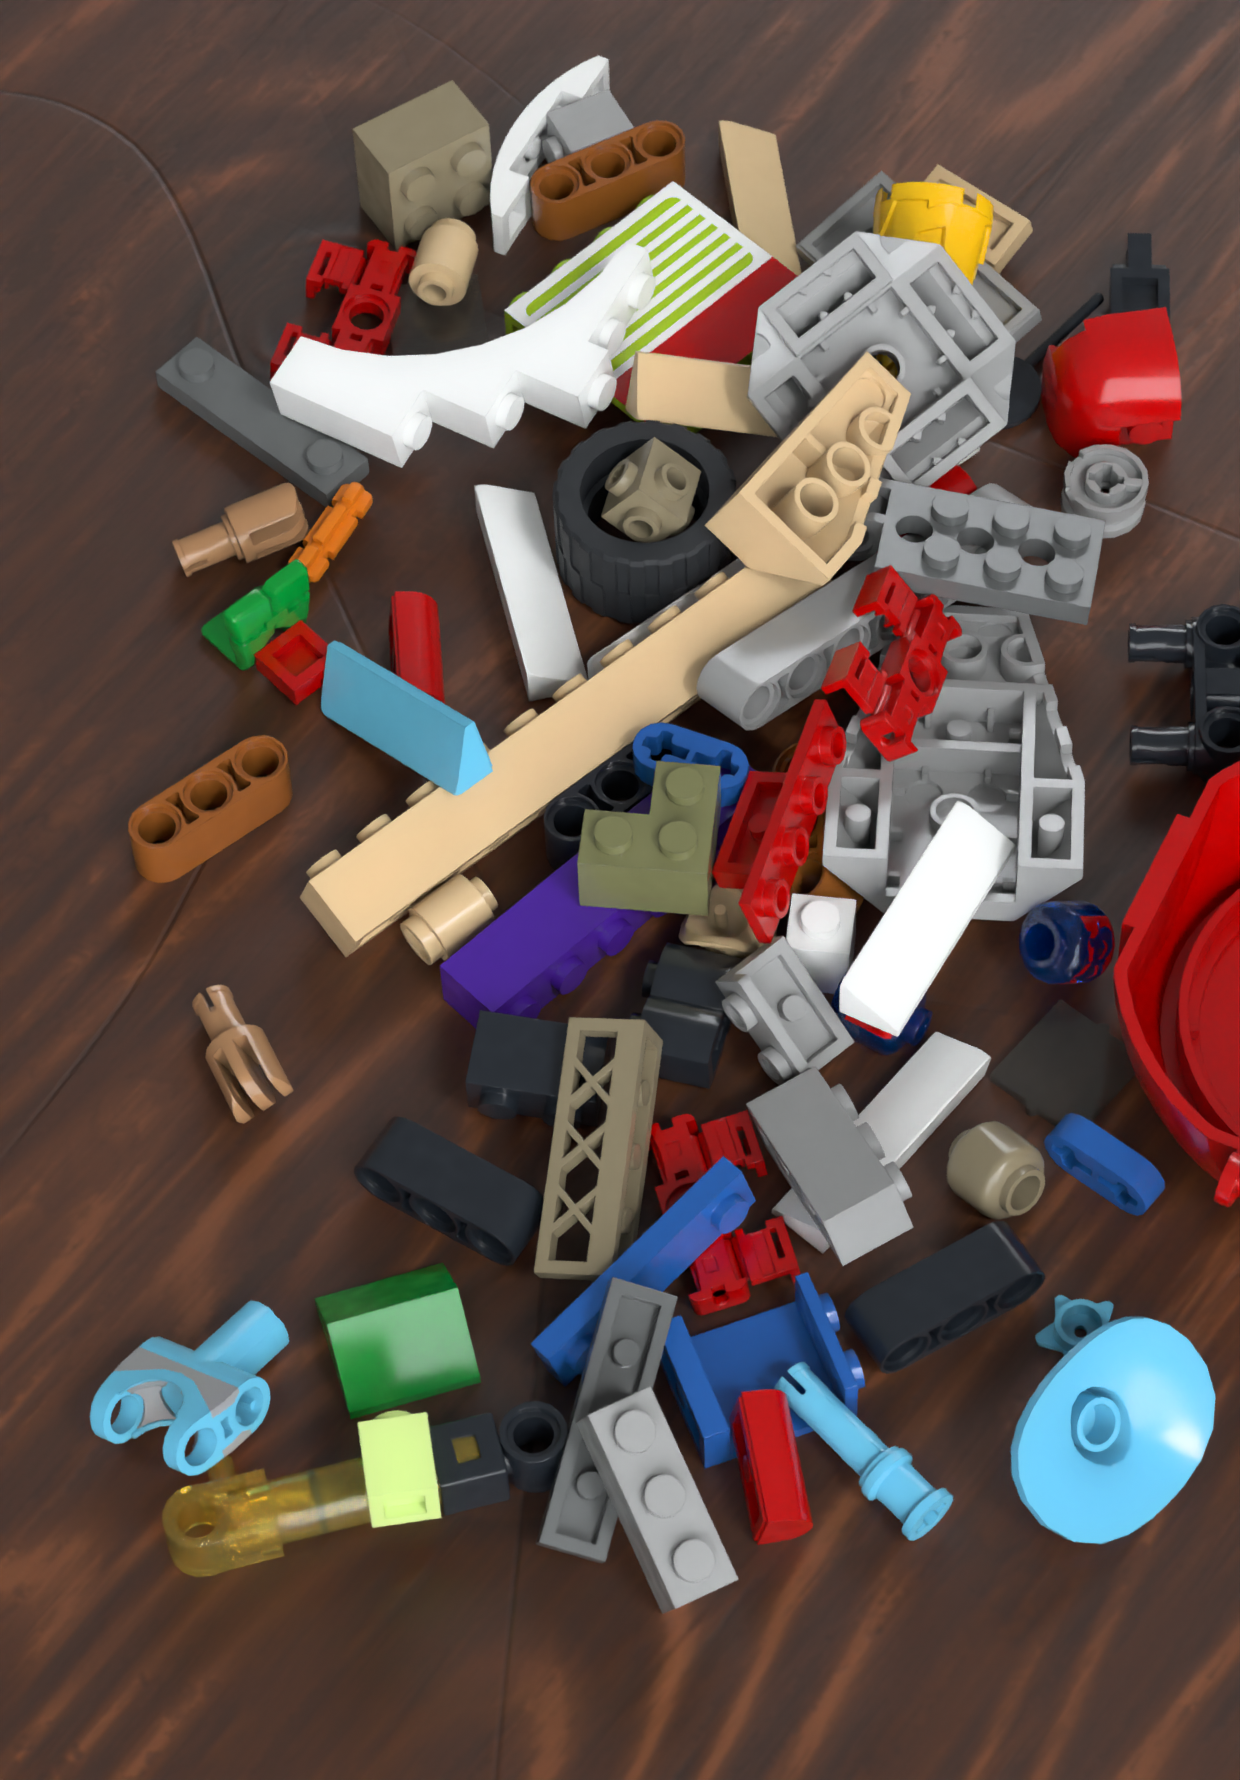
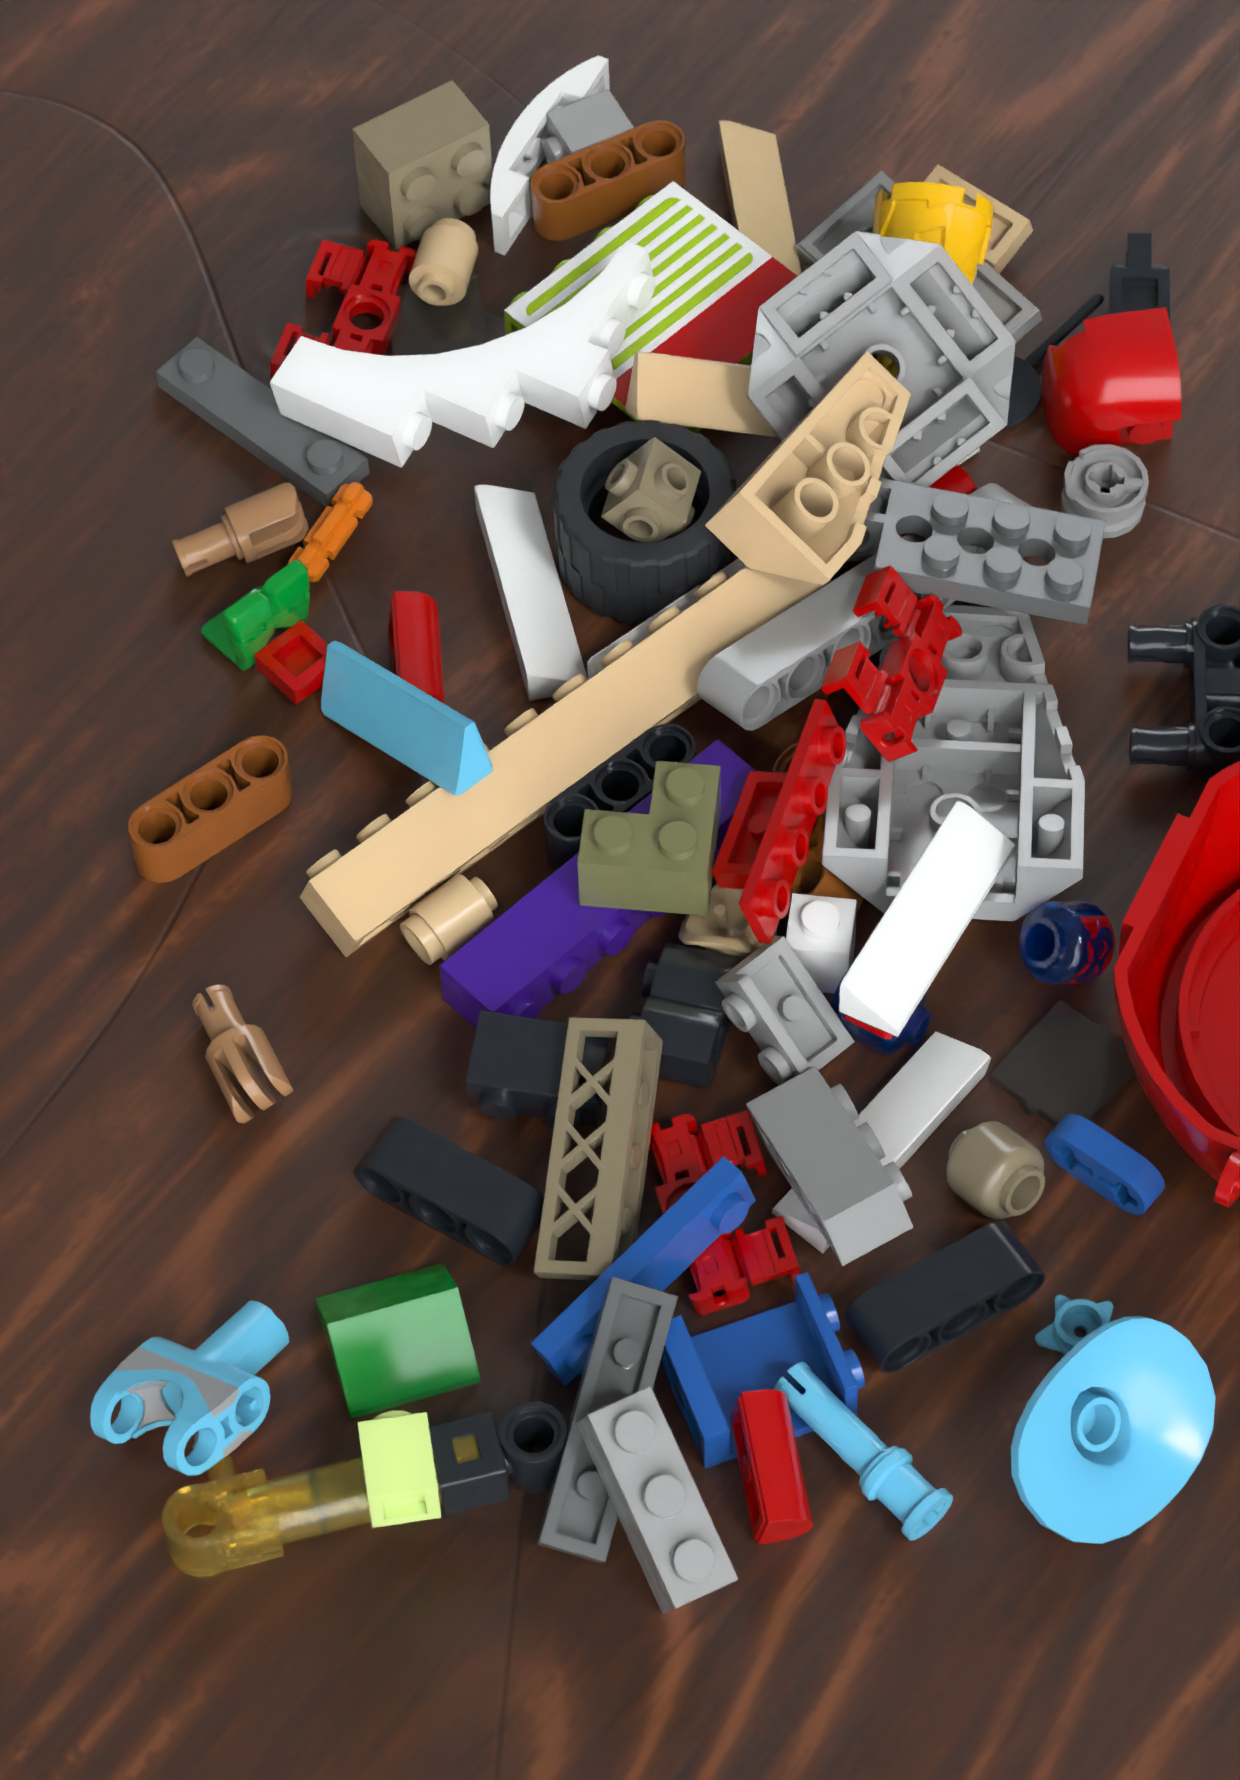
blue beam [632,722,749,807] -> none

